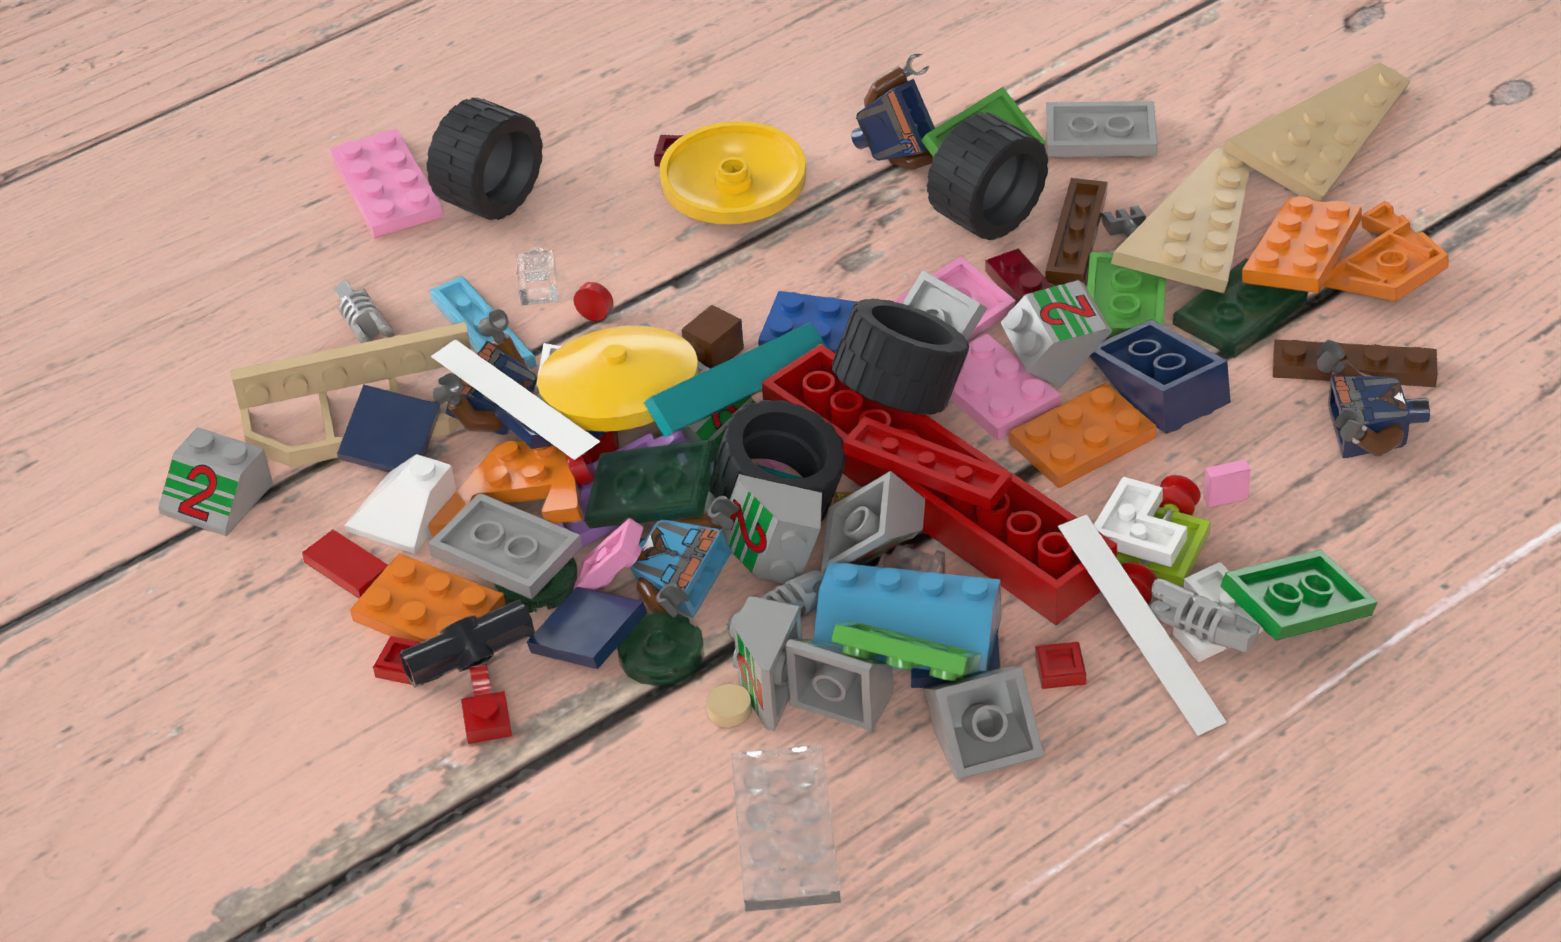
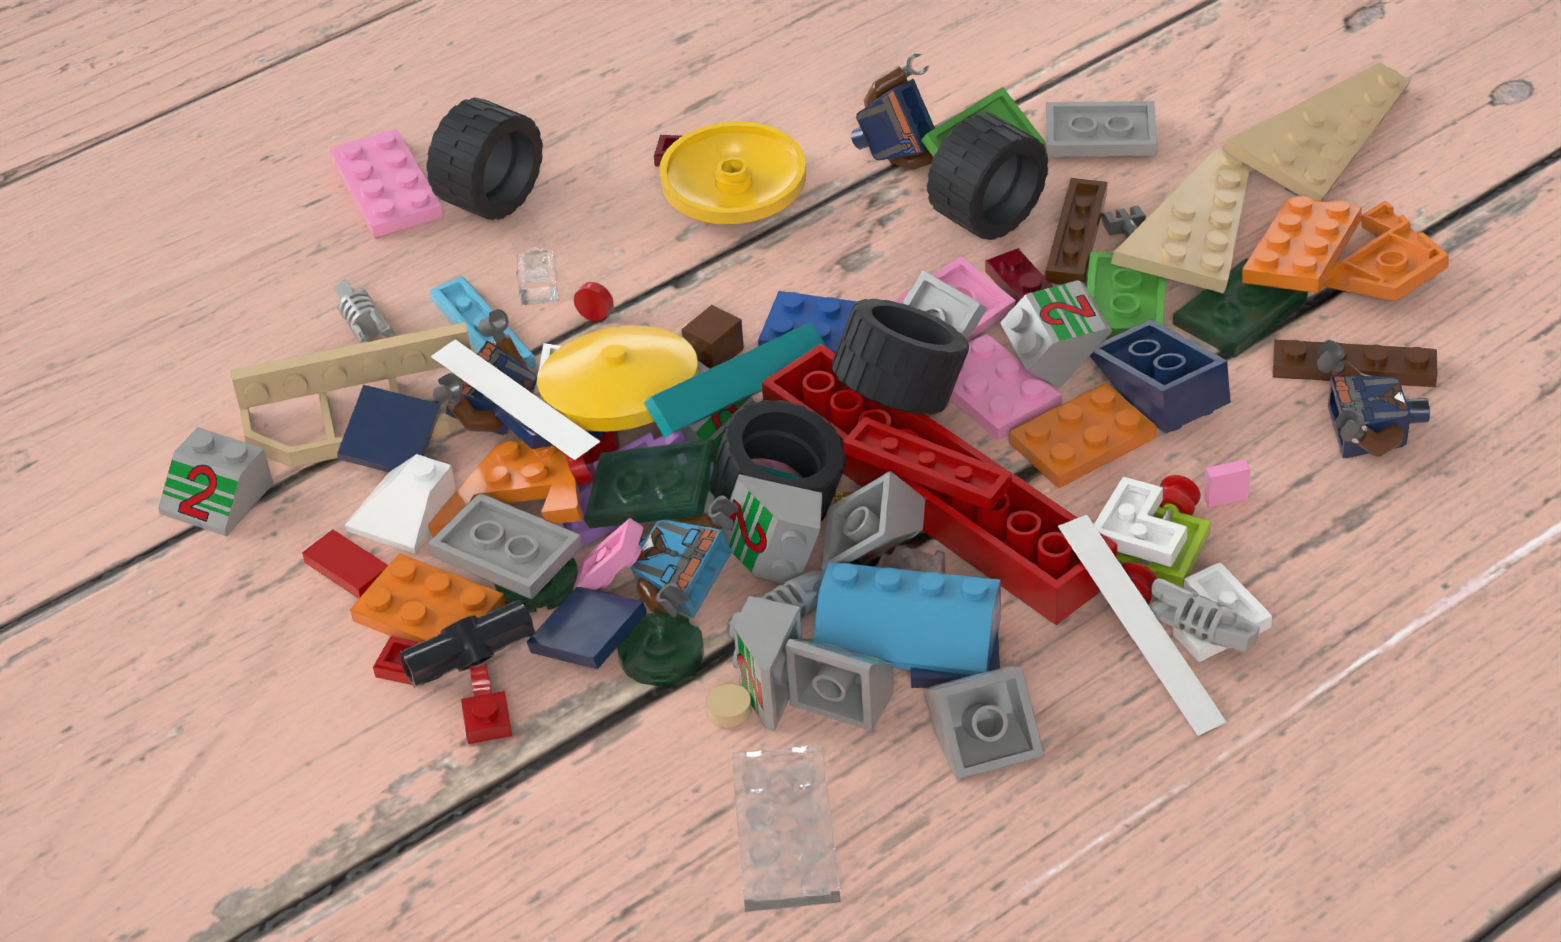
bright green plate [831,621,981,681] -> none
red tile [1035,642,1086,689] -> none
green plate [1220,549,1378,641] -> none

